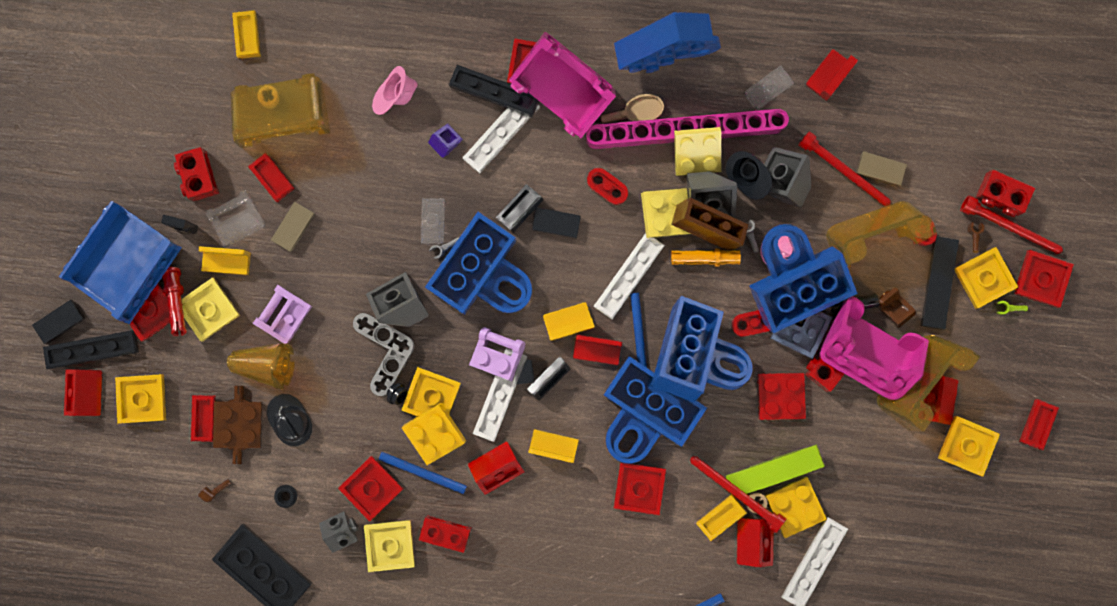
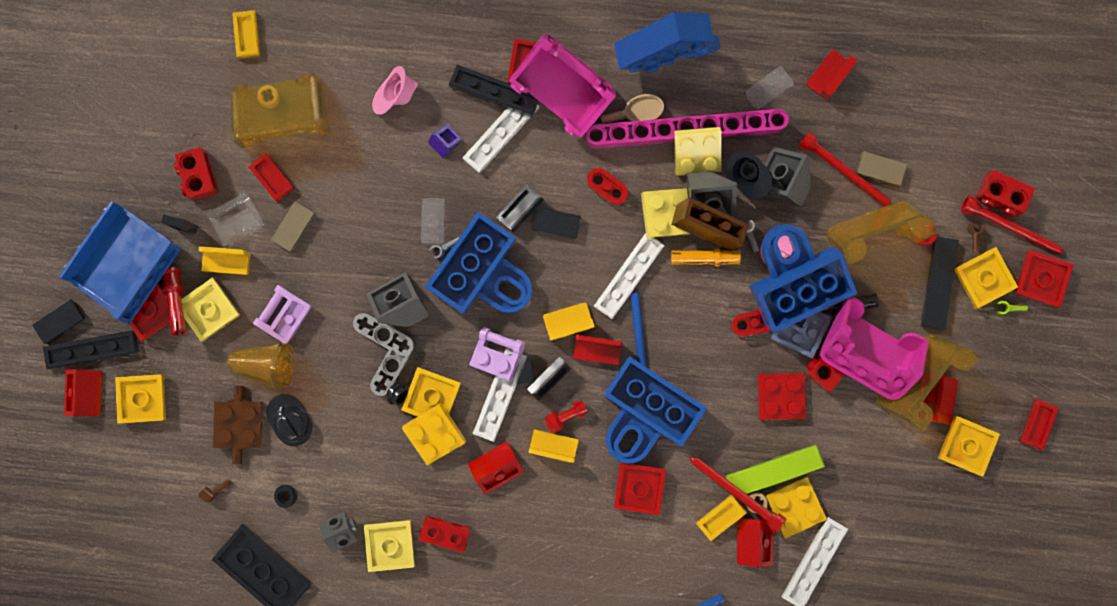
red tile [191,395,216,442] -> none
red plate [338,456,404,522] -> none
blue bar [379,452,467,494] -> none
blue brick [651,296,753,402] -> none
reddish brown bracket [878,287,916,328] -> none
none -> red bar [544,400,588,433]

